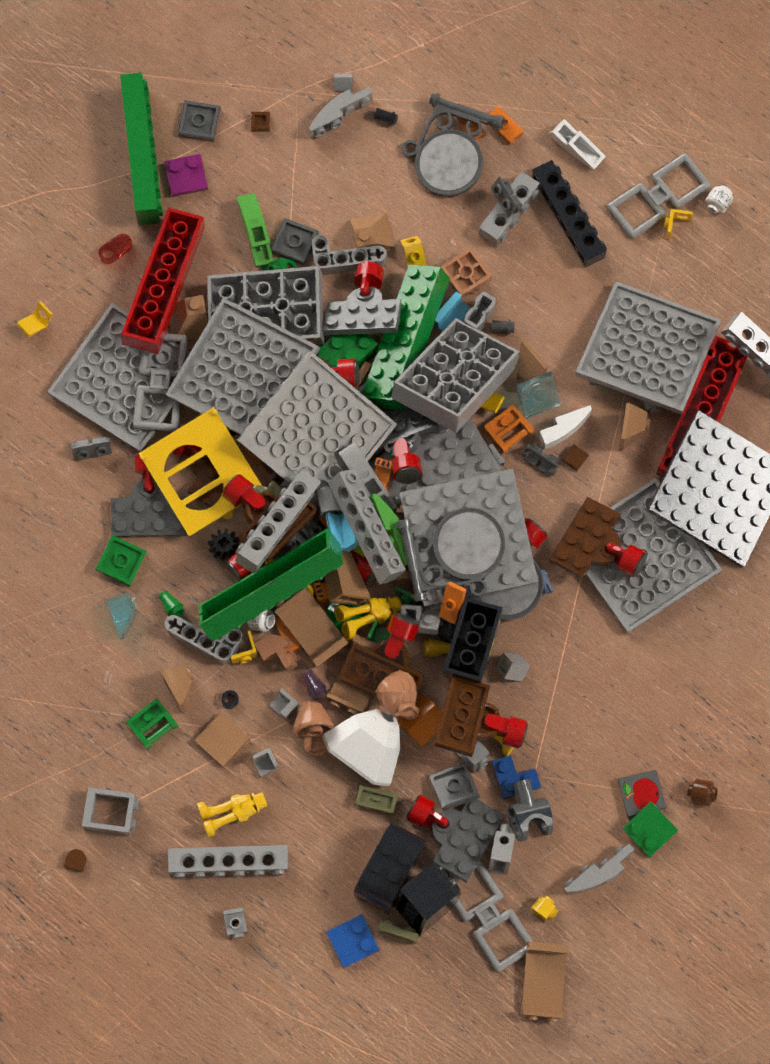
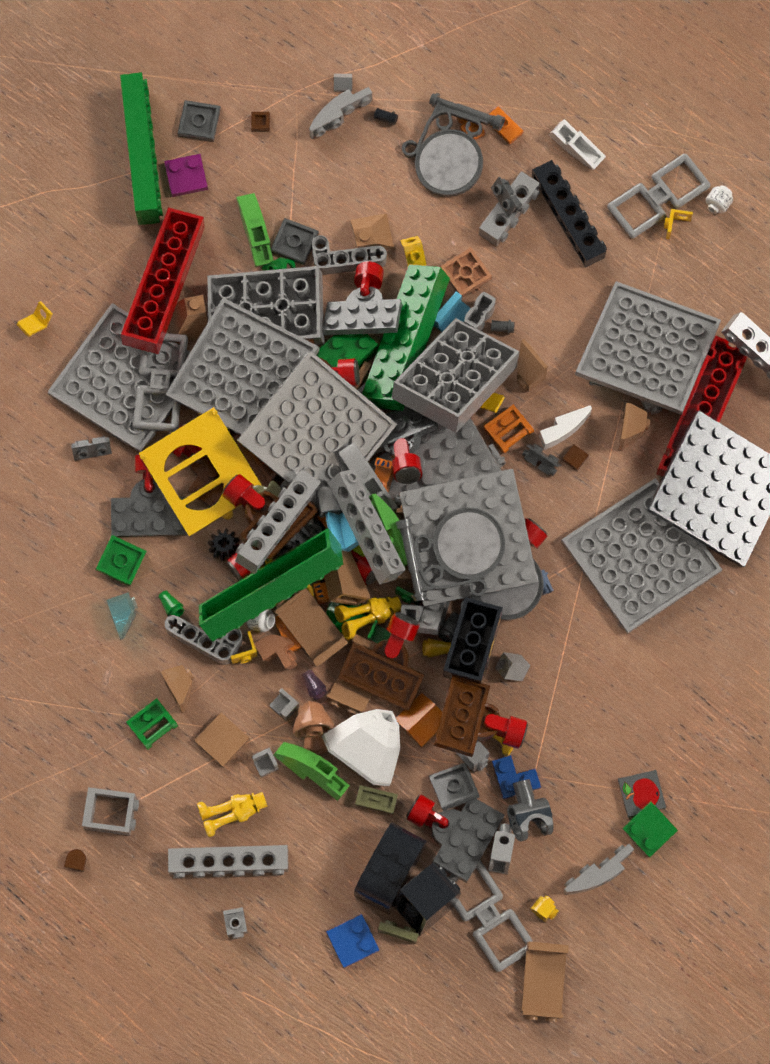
clear red piece [99,234,132,264] -> none
black bush [221,690,239,709] -> none
nougat head [376,670,419,721] -> none
orange plate [439,582,467,624] -> none
clear light blue plate [516,372,561,419] -> none
reddish brown plate [549,497,647,579] -> none
reddish brown head [687,779,718,806] -> none
none -> bright green slope [273,742,350,801]

